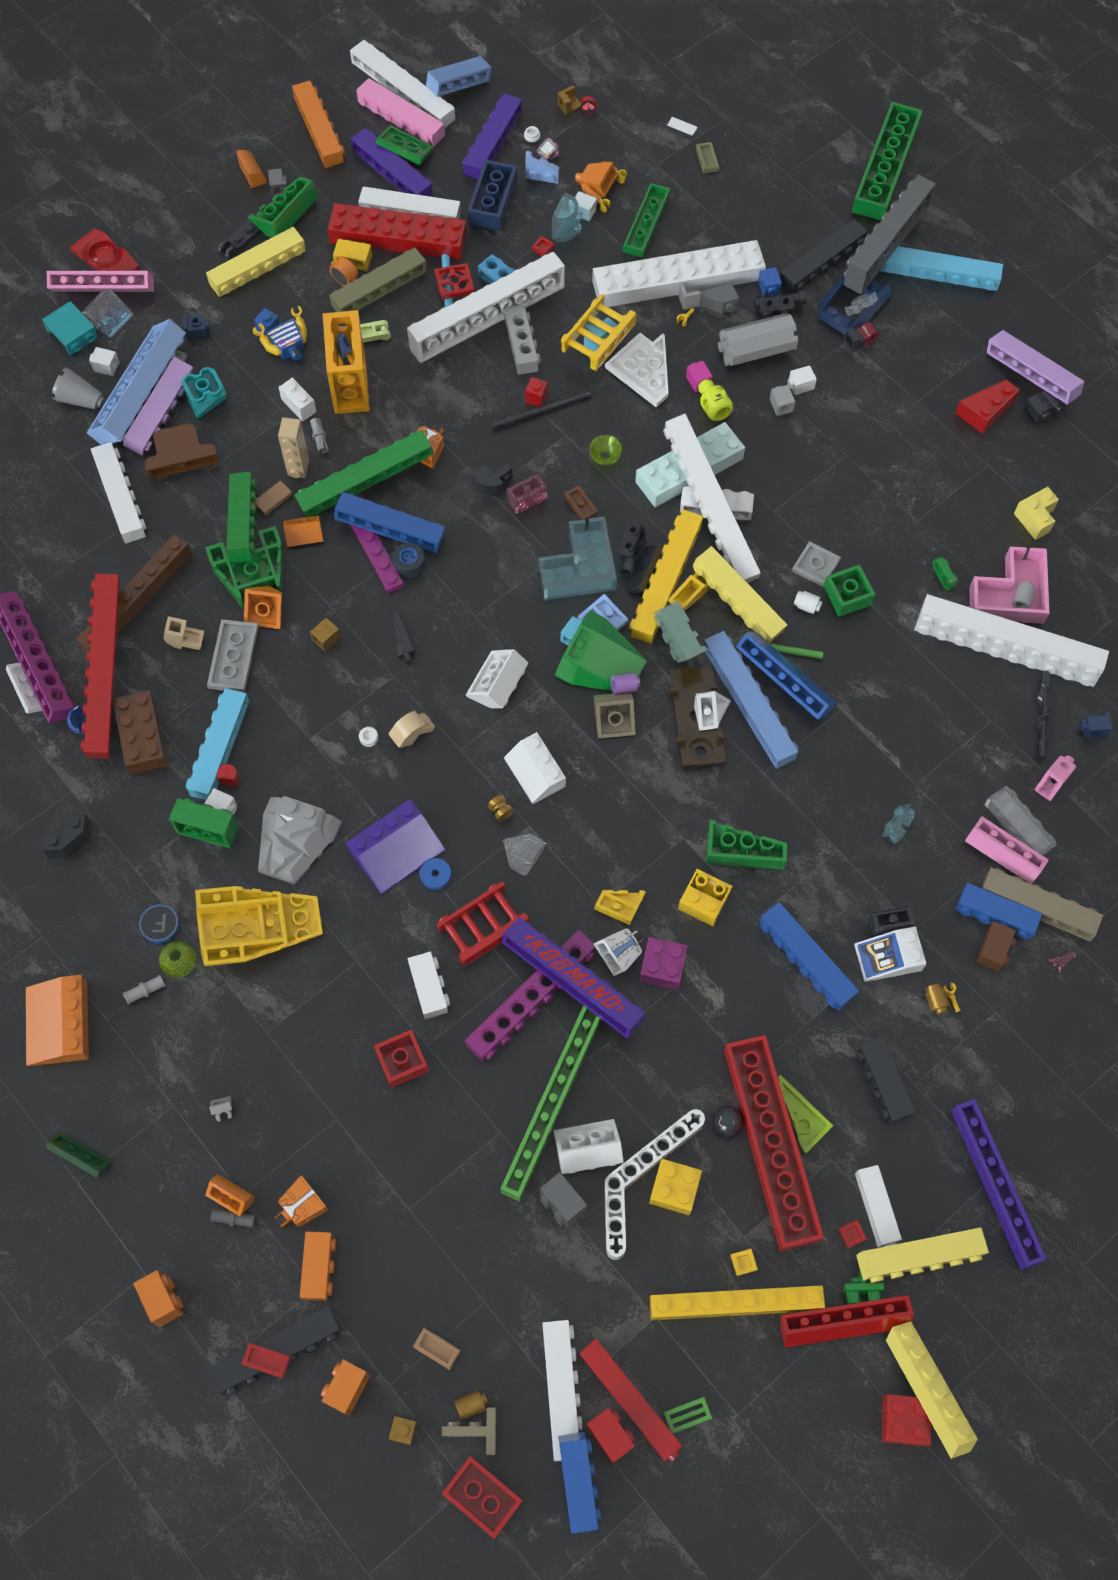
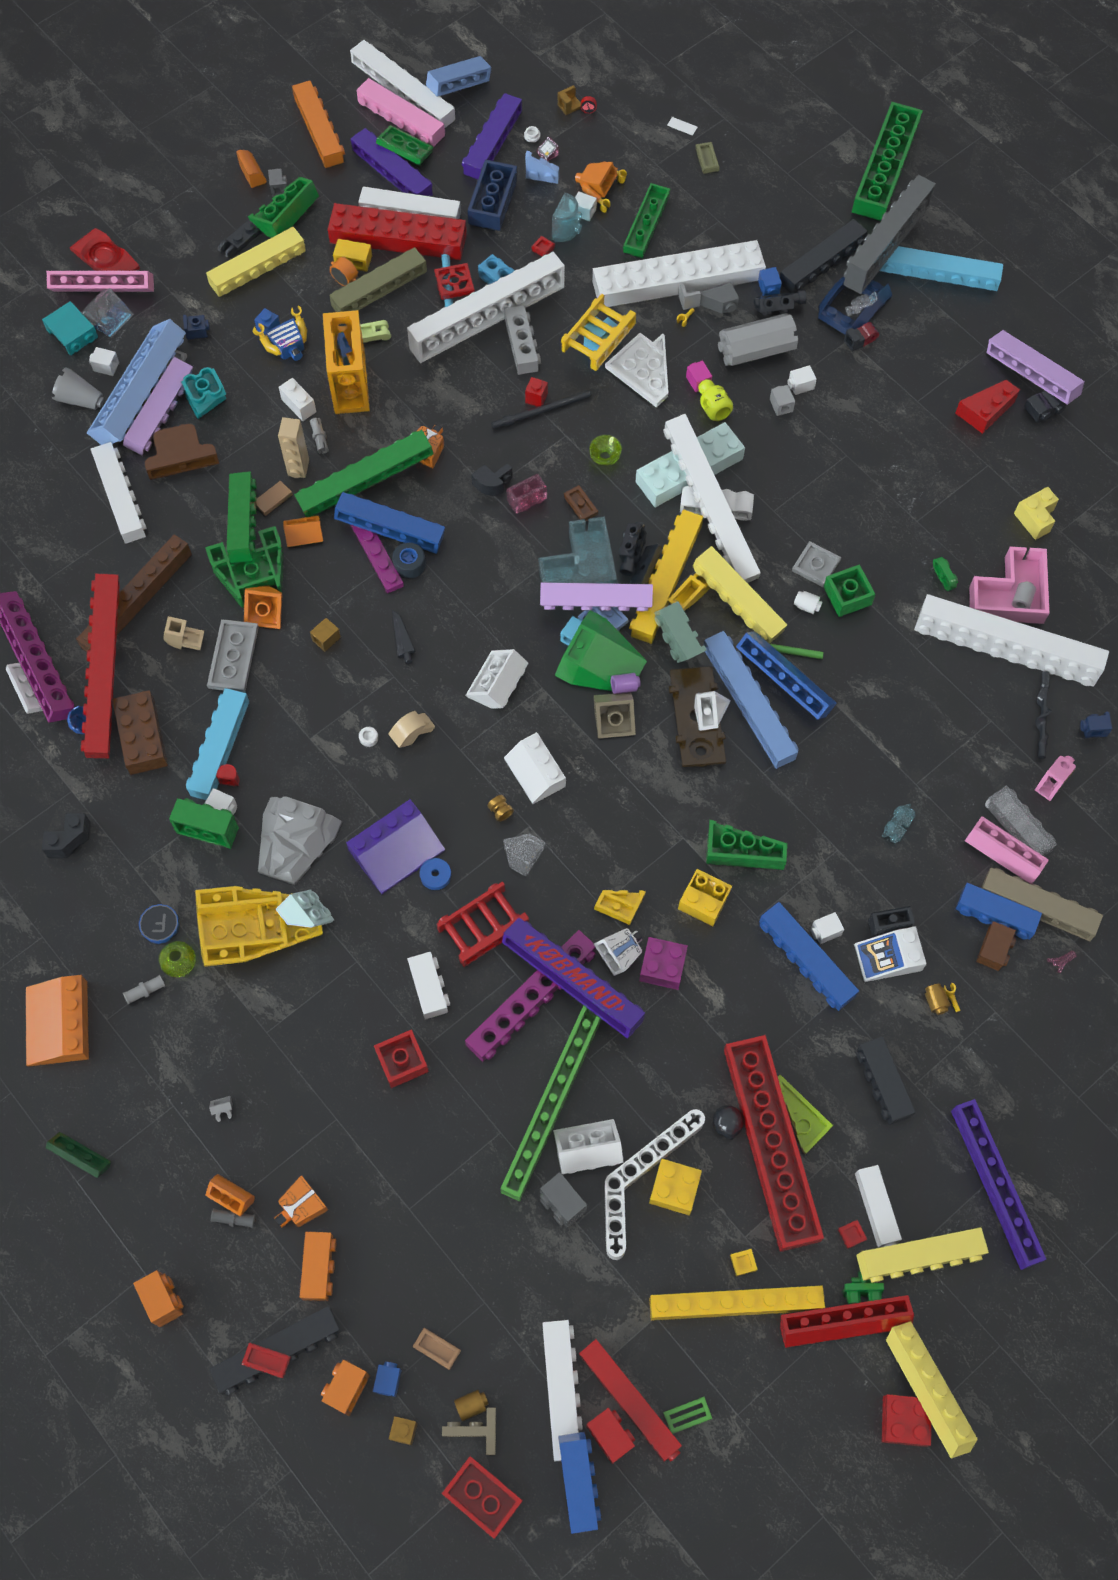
none -> light aqua slope [276,890,334,927]
none -> blue brick [373,1362,402,1397]
none -> lavender brick [540,583,653,611]
none -> white brick [811,912,844,944]

